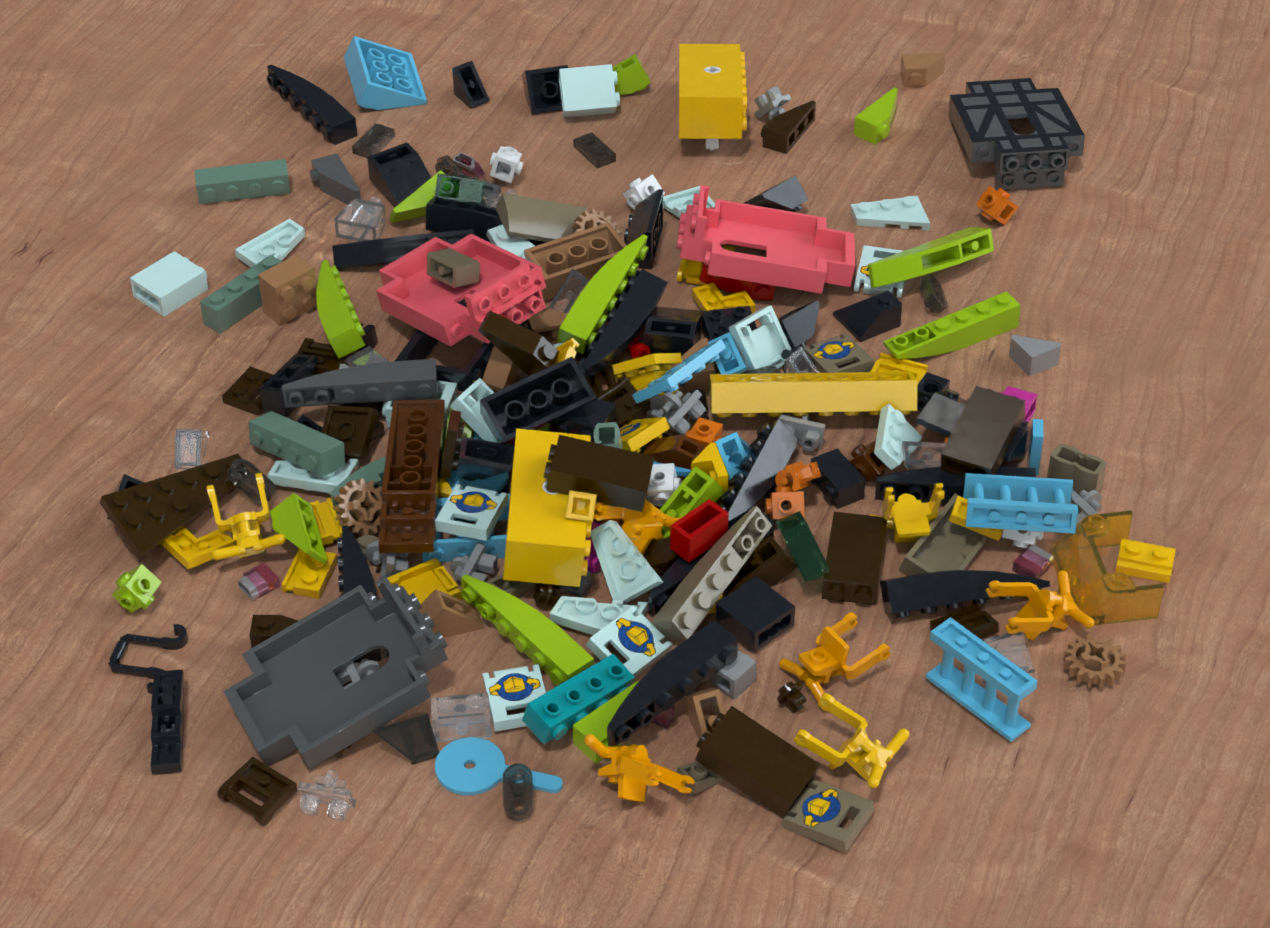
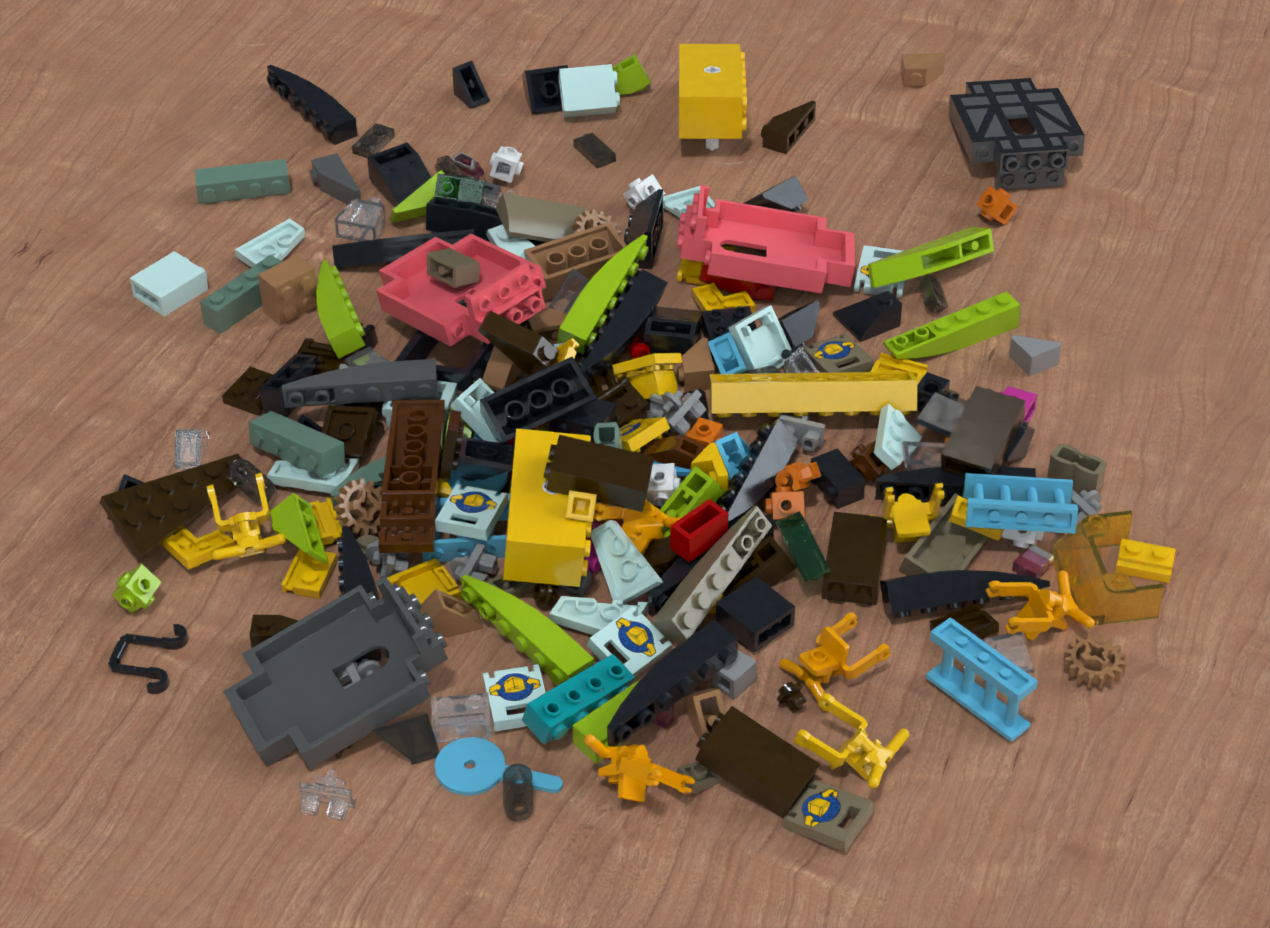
black slope [150,669,184,774] -> none
dark brown plate [217,757,298,825] -> none
clear pink piece [237,562,280,601] -> none
medium azure slope [344,36,427,110] -> none
medium azure wing [632,339,726,403] -> none
light grey hips [754,86,792,120] -> none
light aqua wing [850,196,930,231] -> none
lime slope [854,87,898,145] -> none
medium azure tile [1027,419,1044,475] -> none

